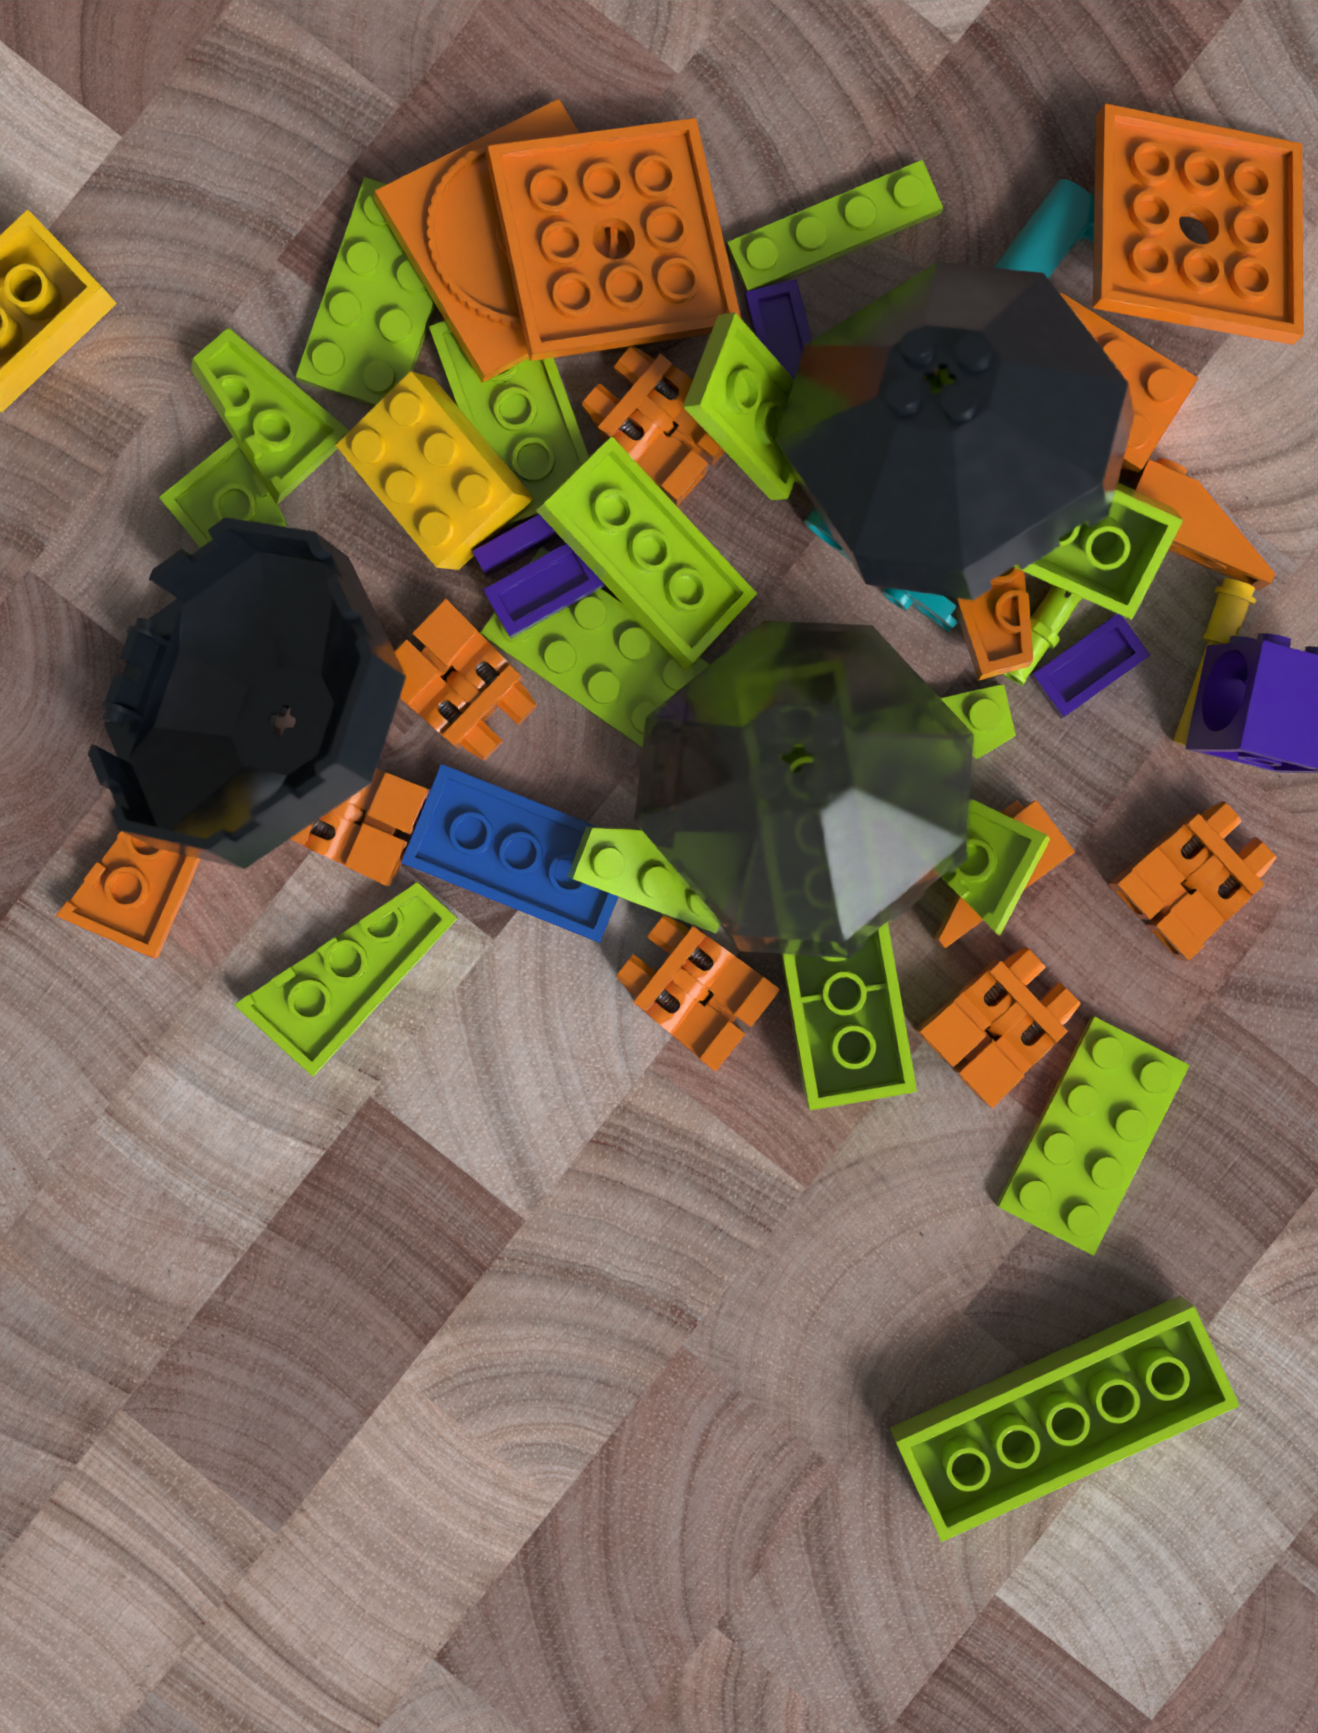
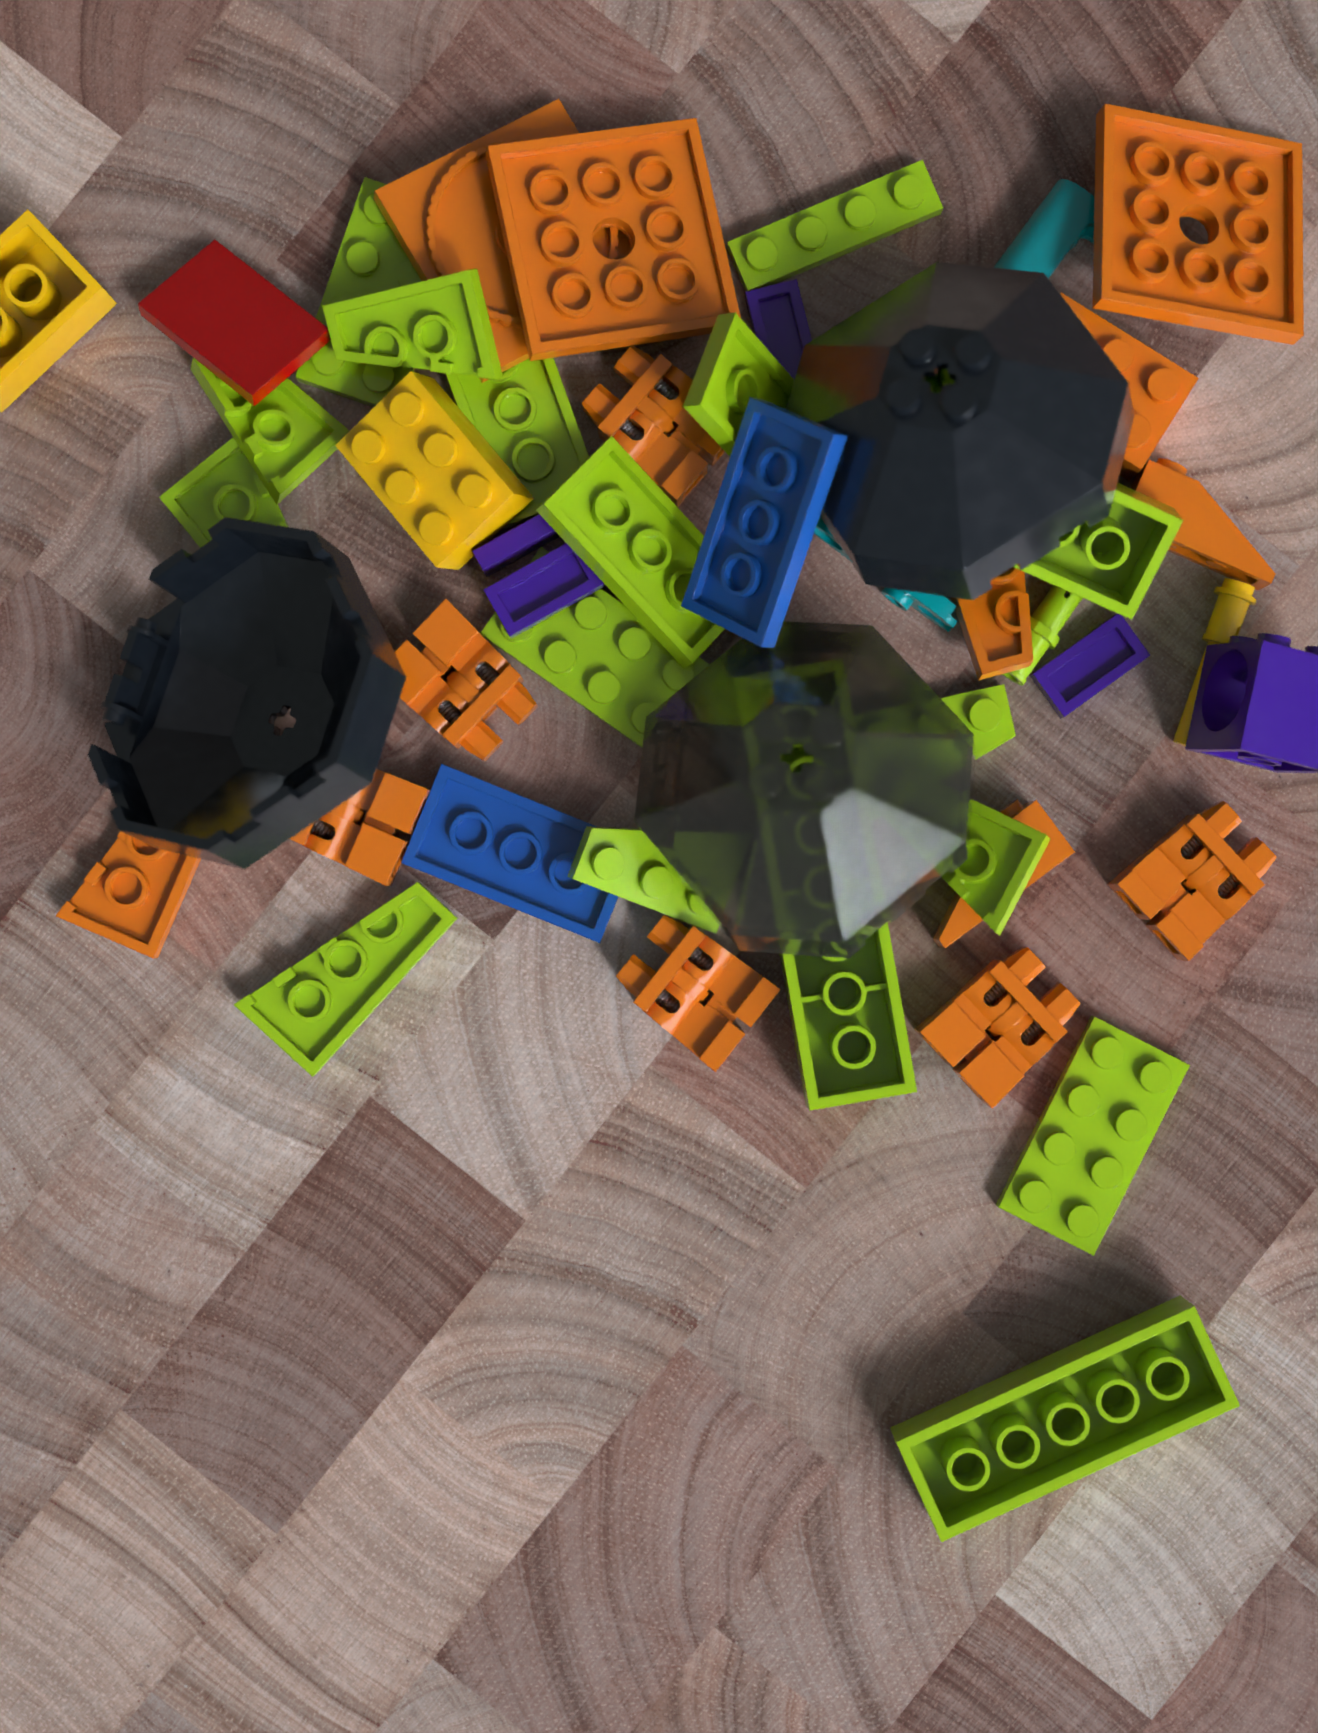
none -> red tile [138,240,331,407]
none -> lime wing [322,268,503,380]
none -> blue plate [681,397,847,648]

